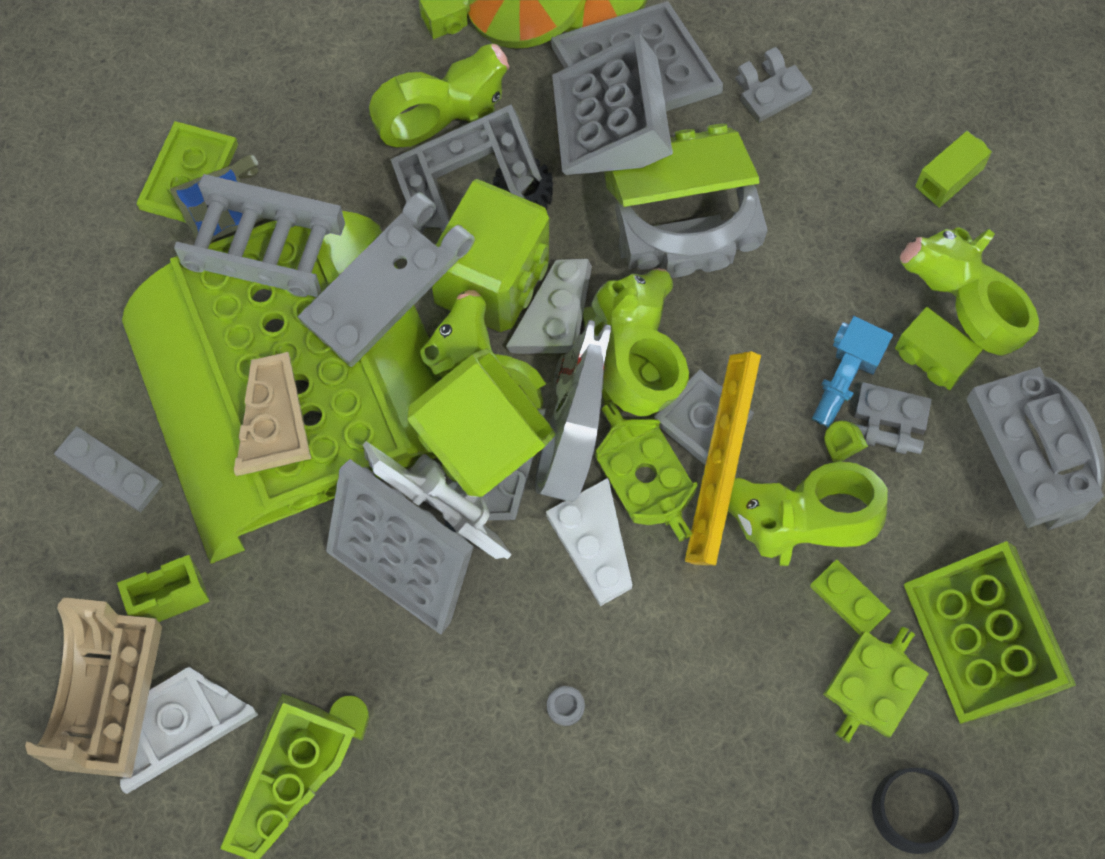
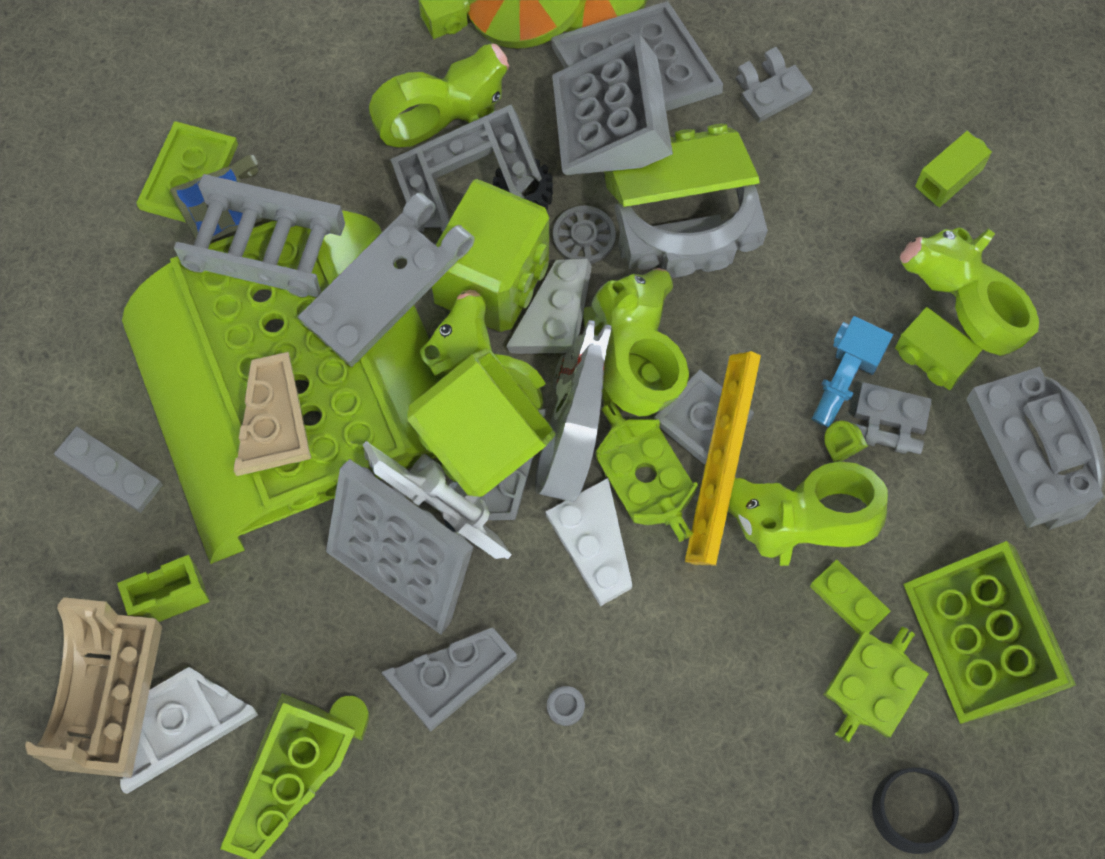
none -> light grey wing [382,627,517,732]
none -> light grey wheel [553,206,616,264]

